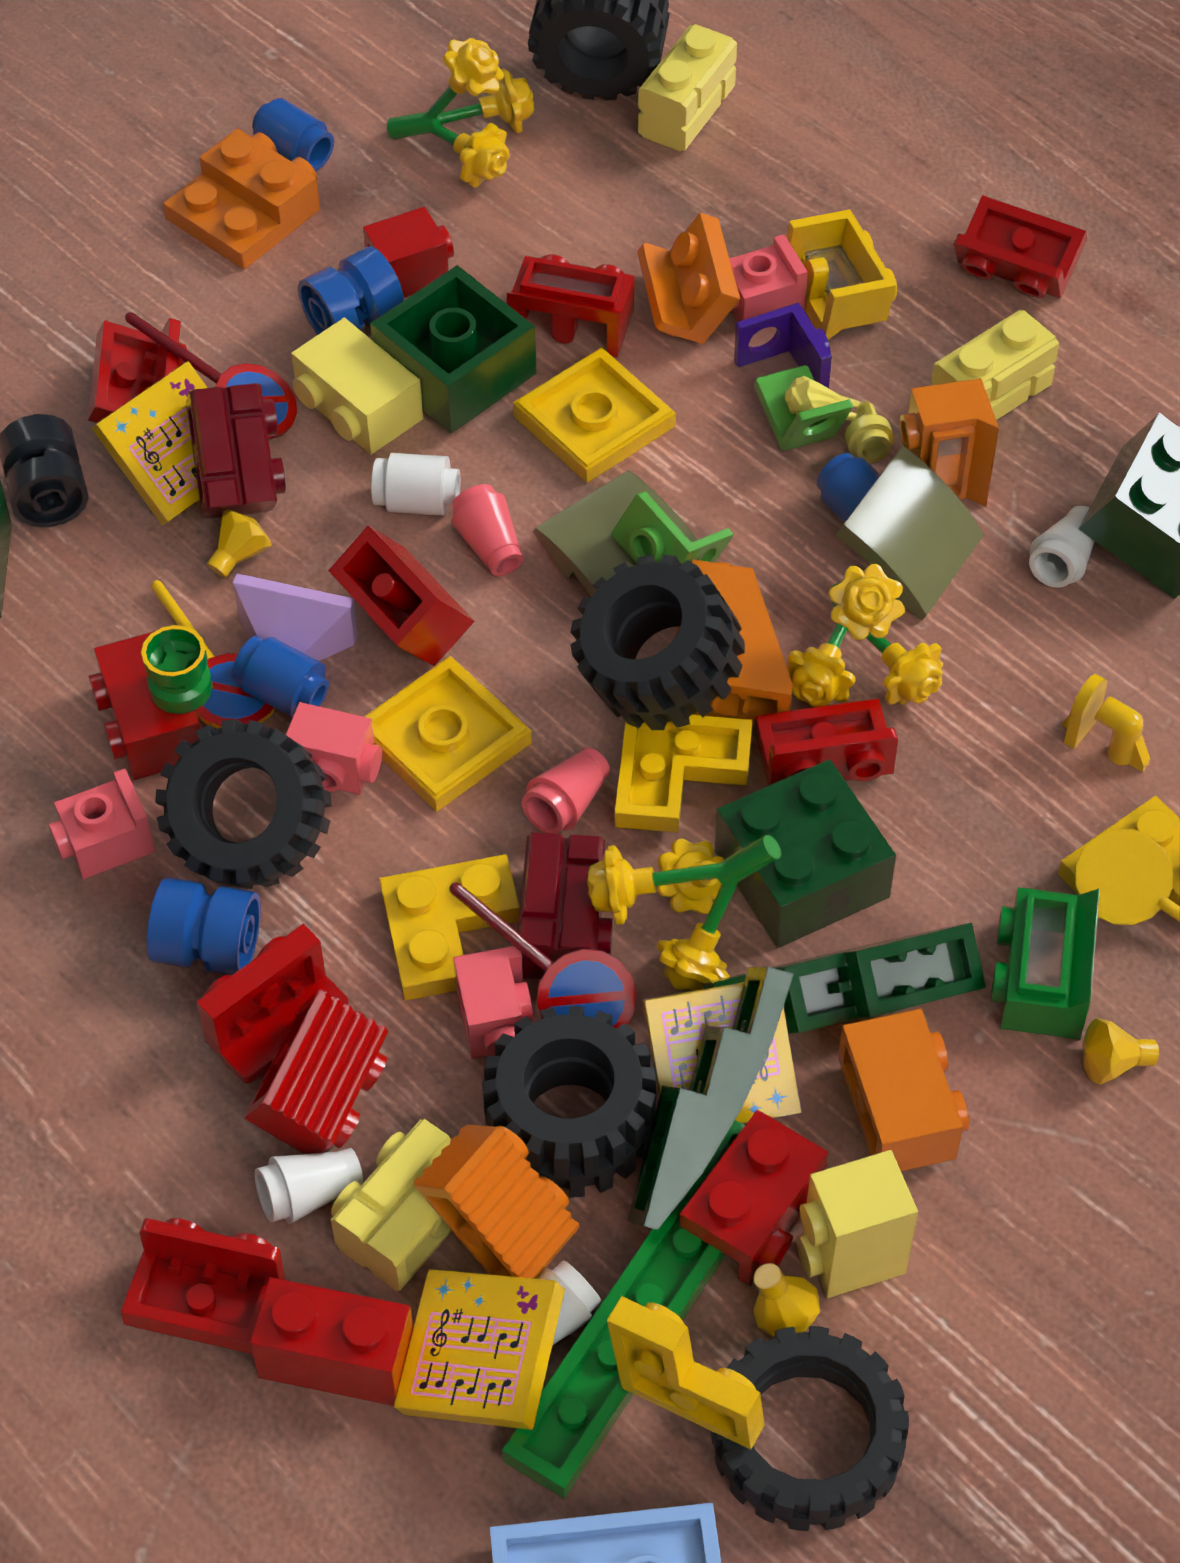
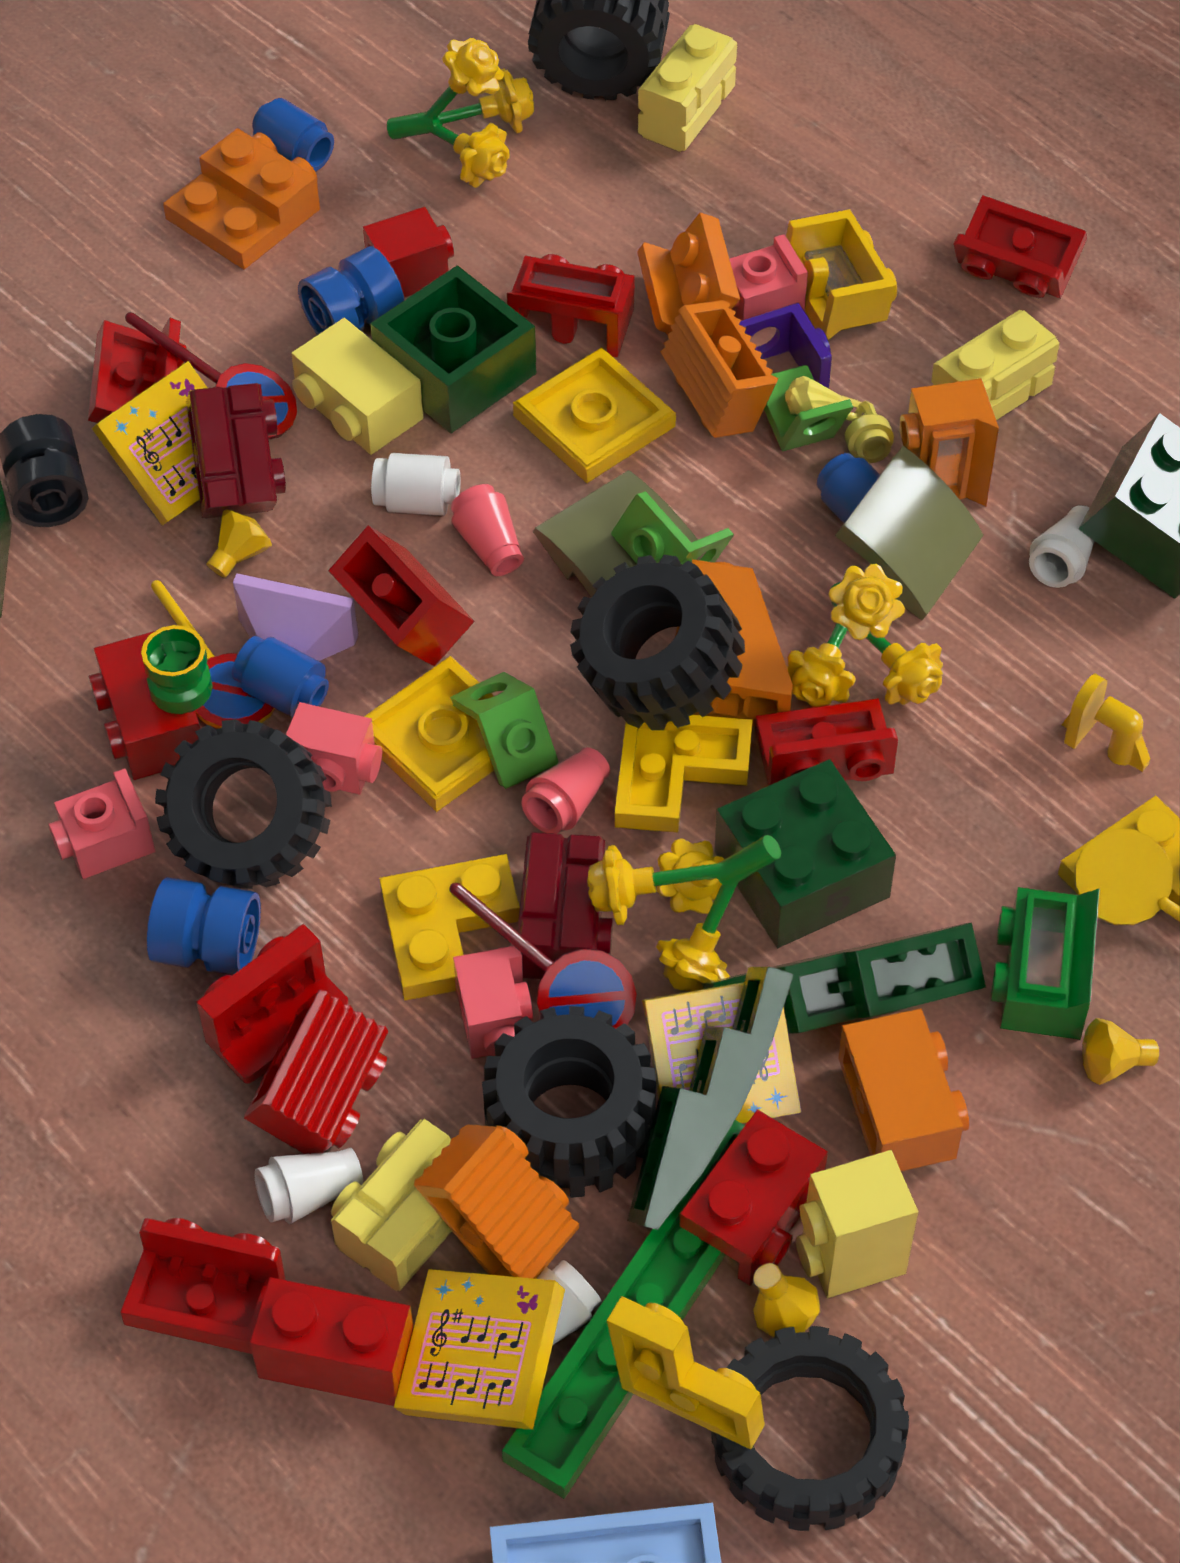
none -> bright green bracket [450,672,559,789]
none -> orange brick [660,300,778,438]

